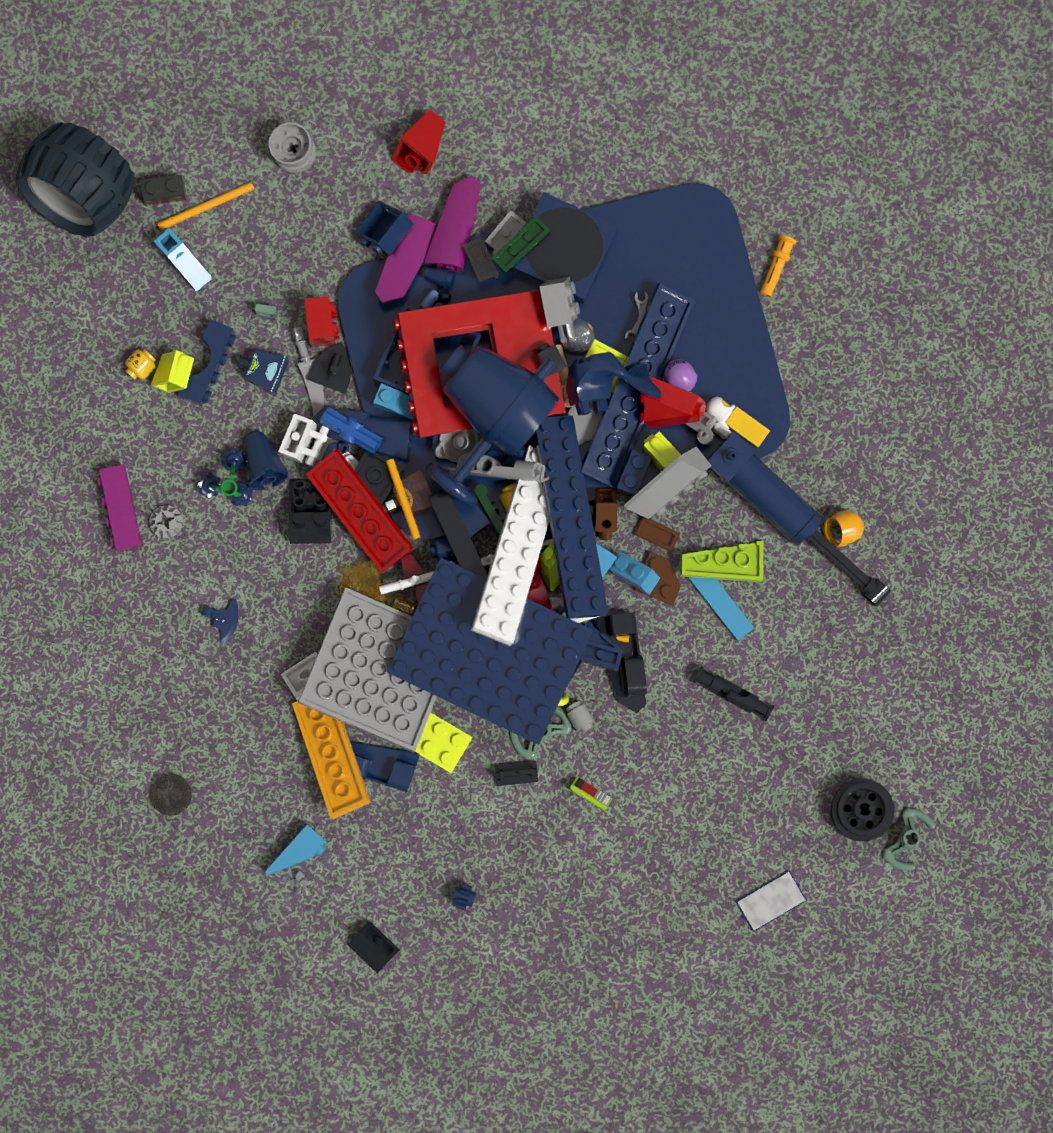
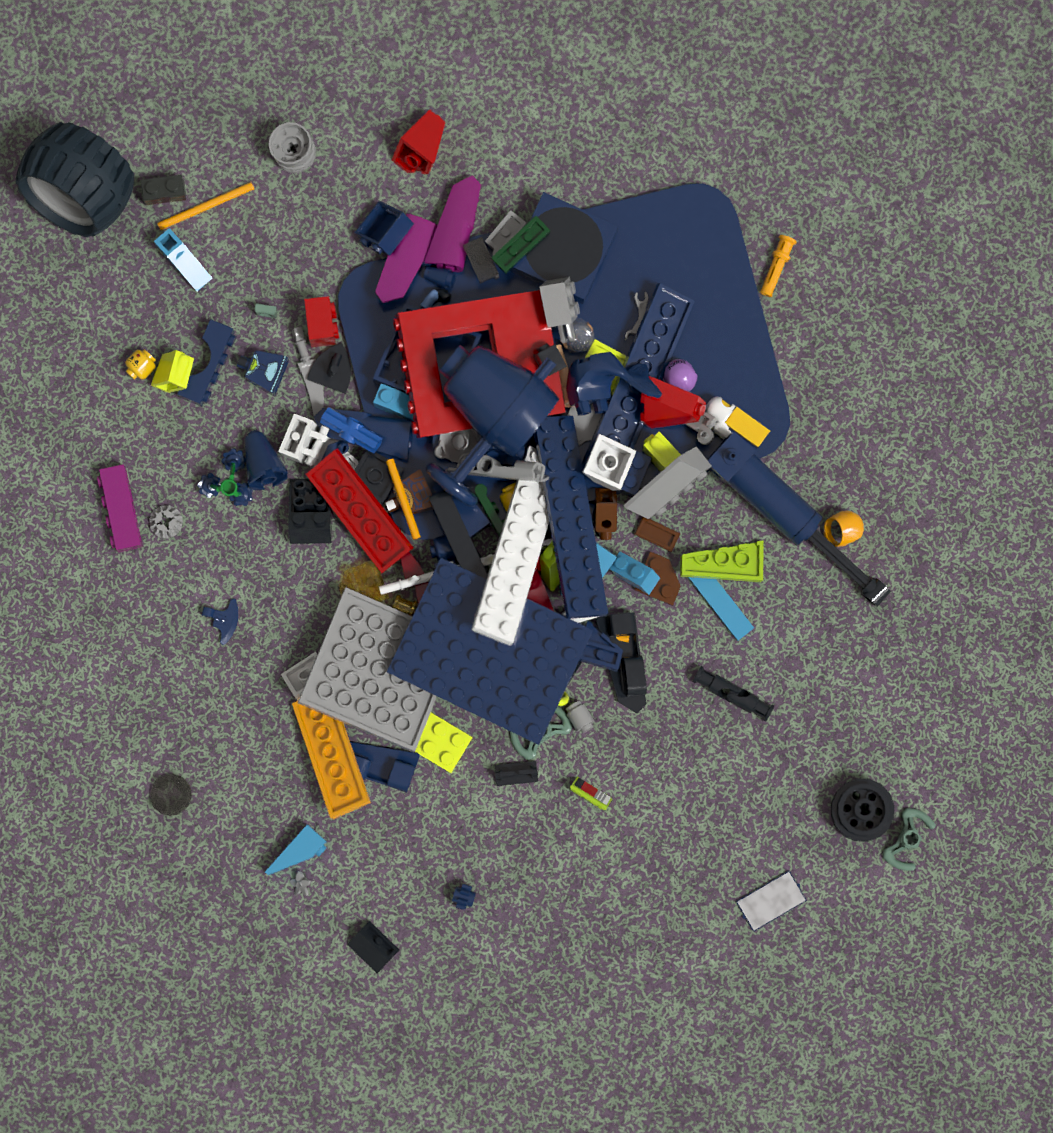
none -> white slope [583,434,636,491]

